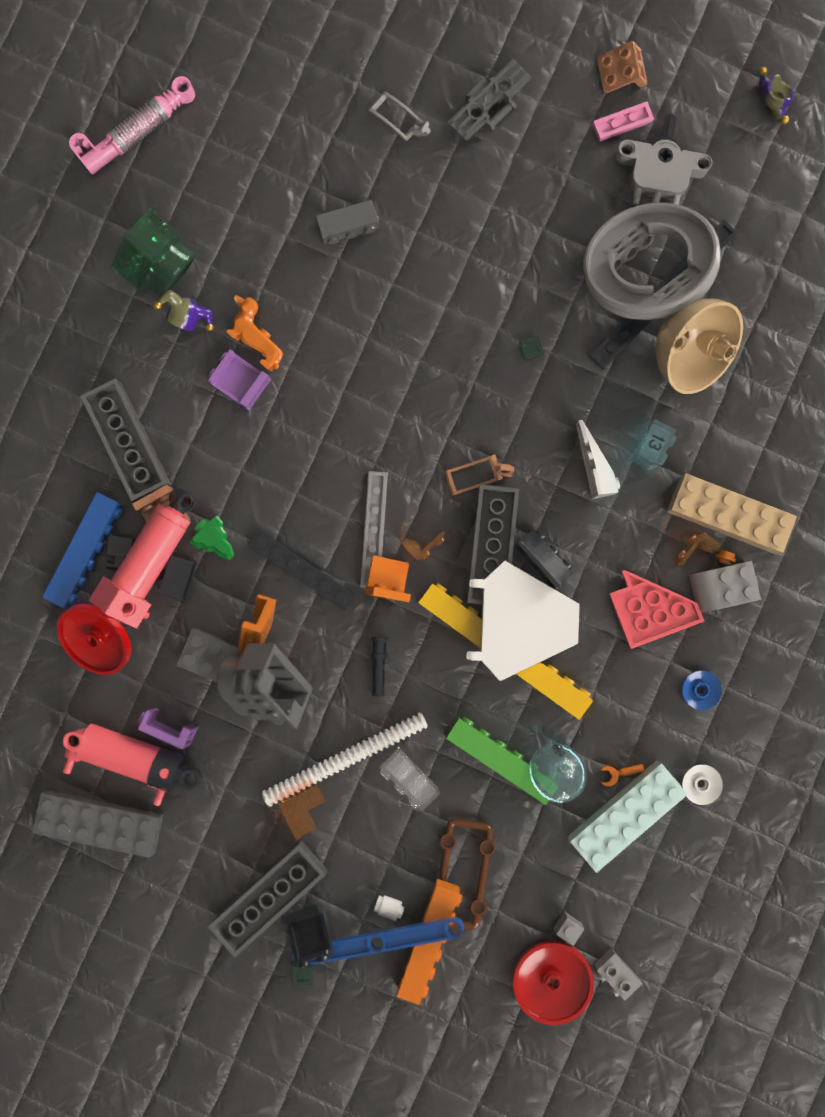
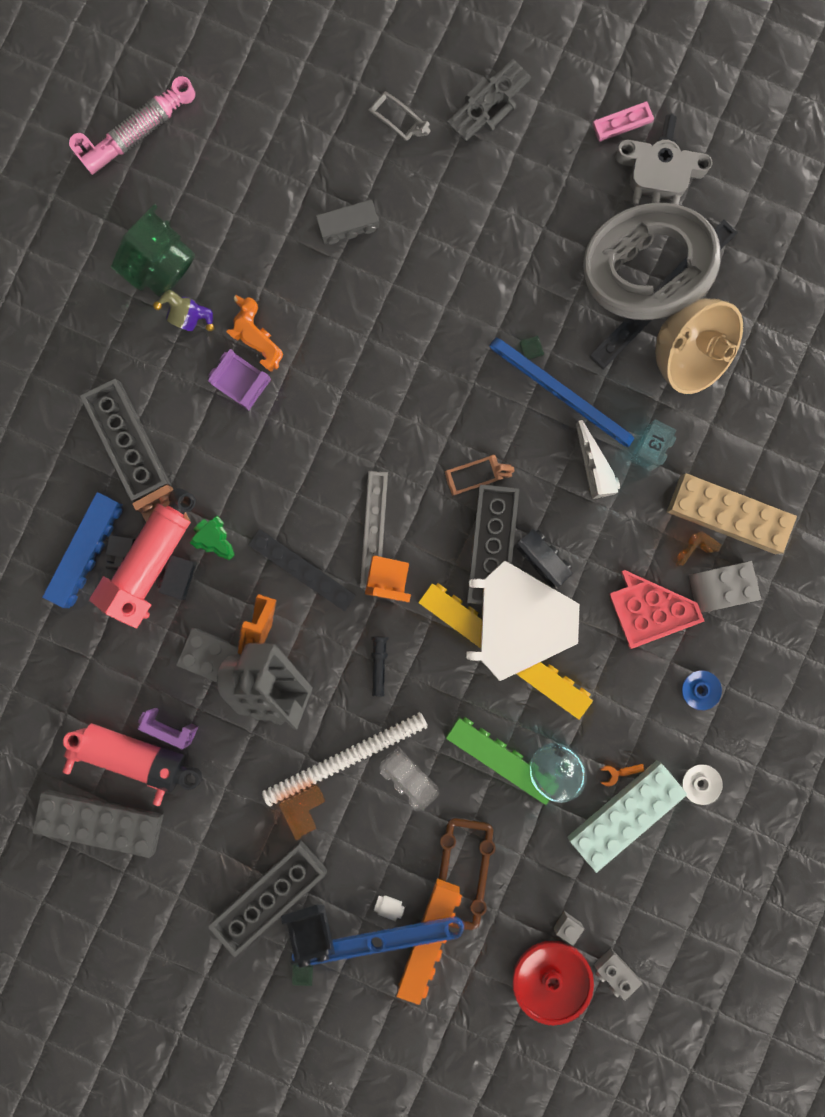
red dish [57,604,131,675] -> none
clear orange bracket [401,530,446,561] -> none
nougat bracket [597,41,648,94] -> none
orange plate [716,550,736,566] -> none
olive piece [758,67,793,125] -> none
none -> blue beam [489,337,635,447]

